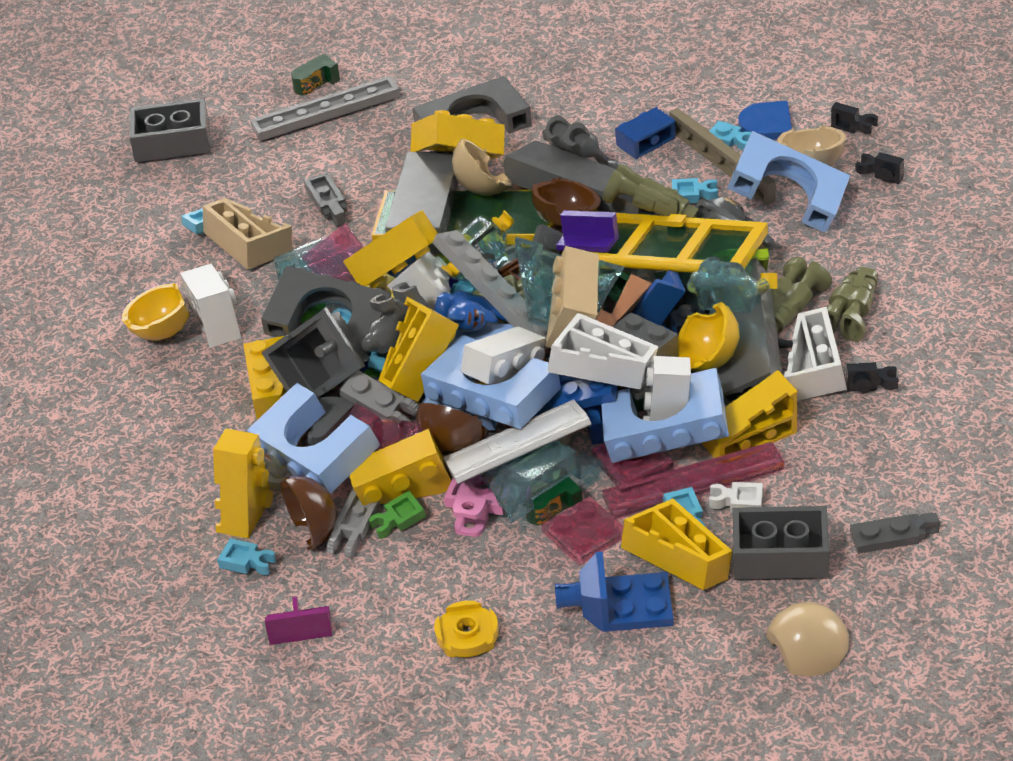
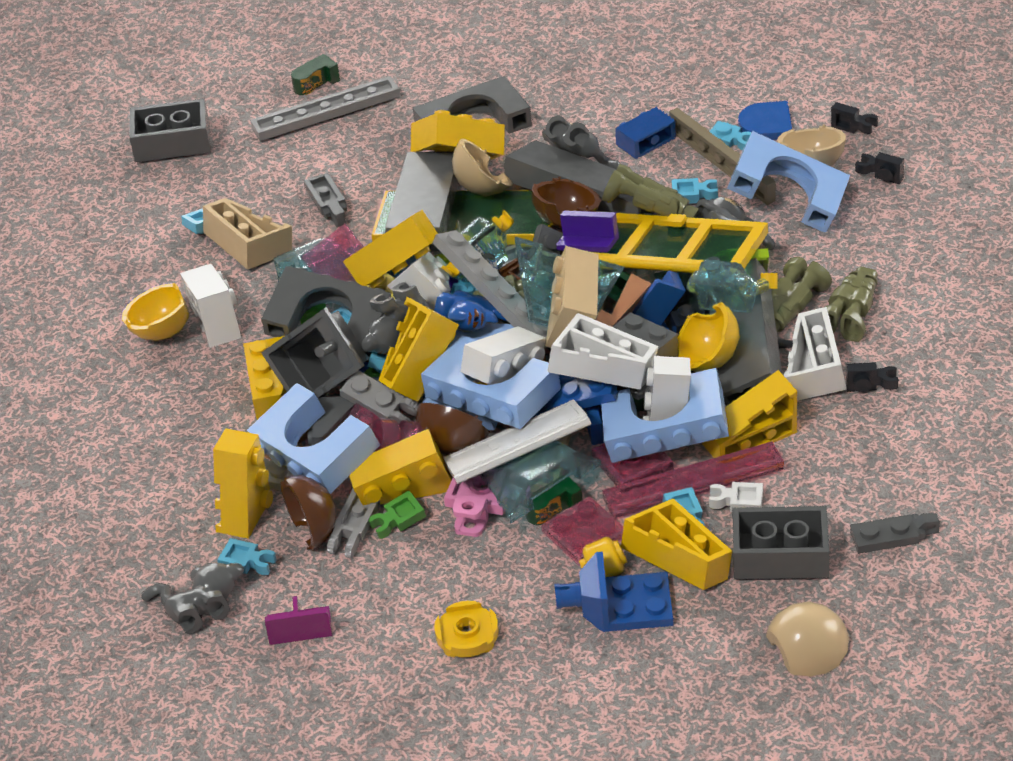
none -> dark grey animal [141,563,244,634]
none -> yellow head [579,537,628,577]

